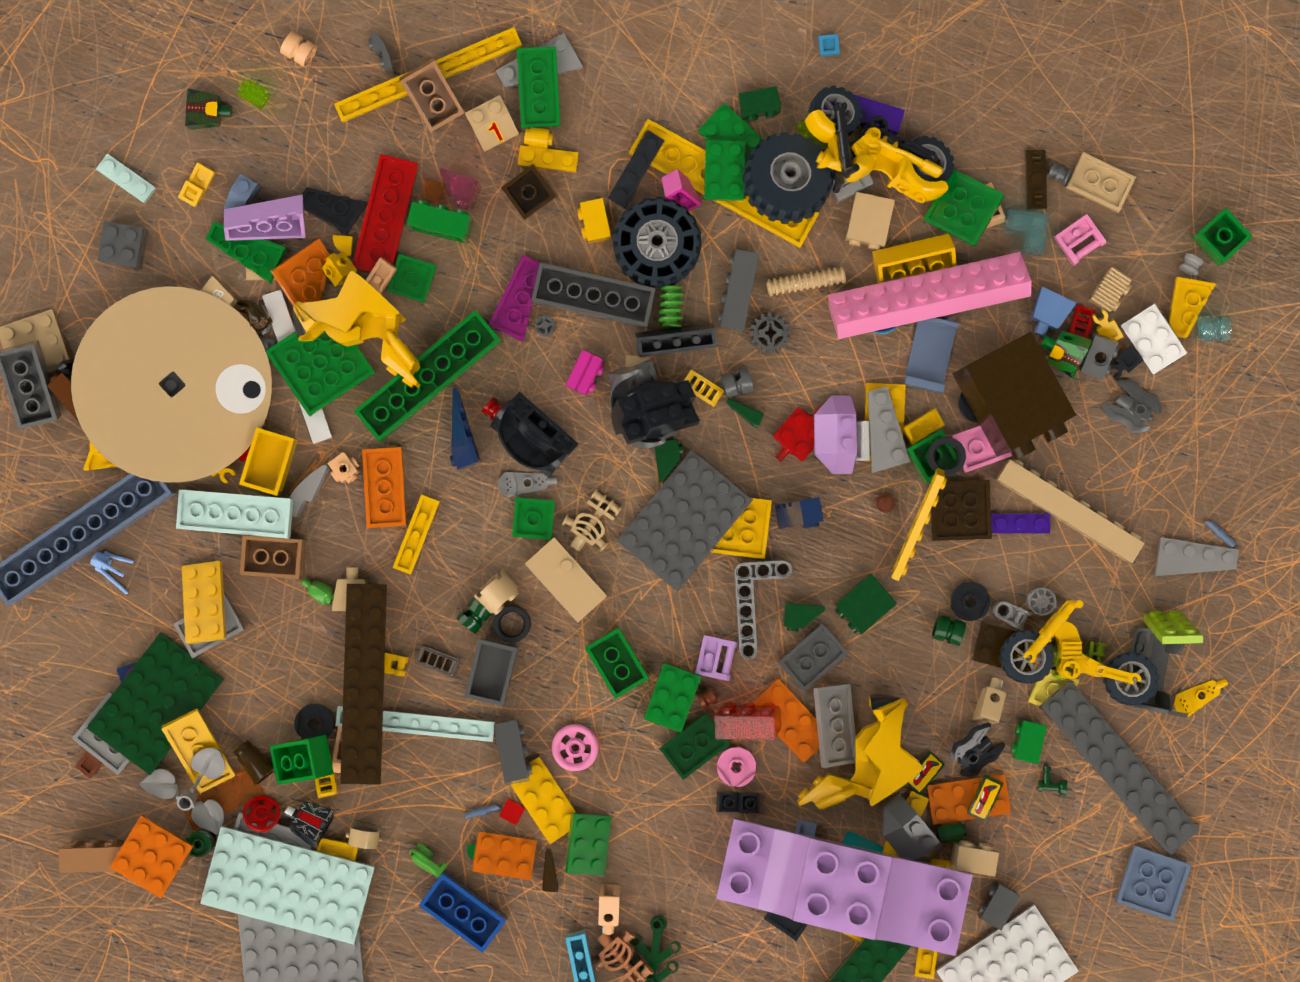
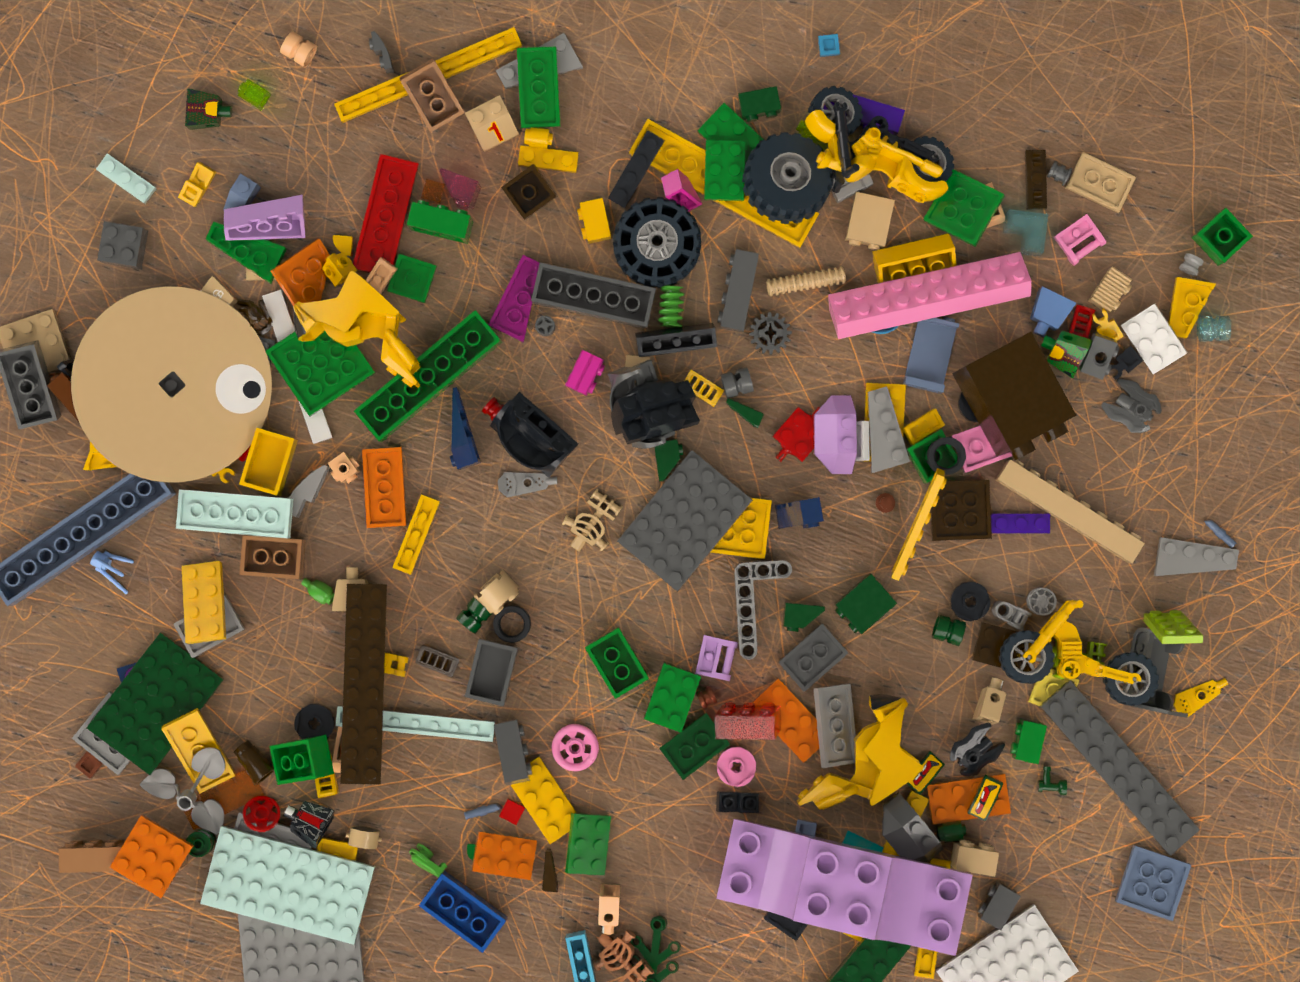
black wing [302,187,368,236] -> none
green plate [512,497,555,540] -> none
tan brick [525,537,608,623] -> none

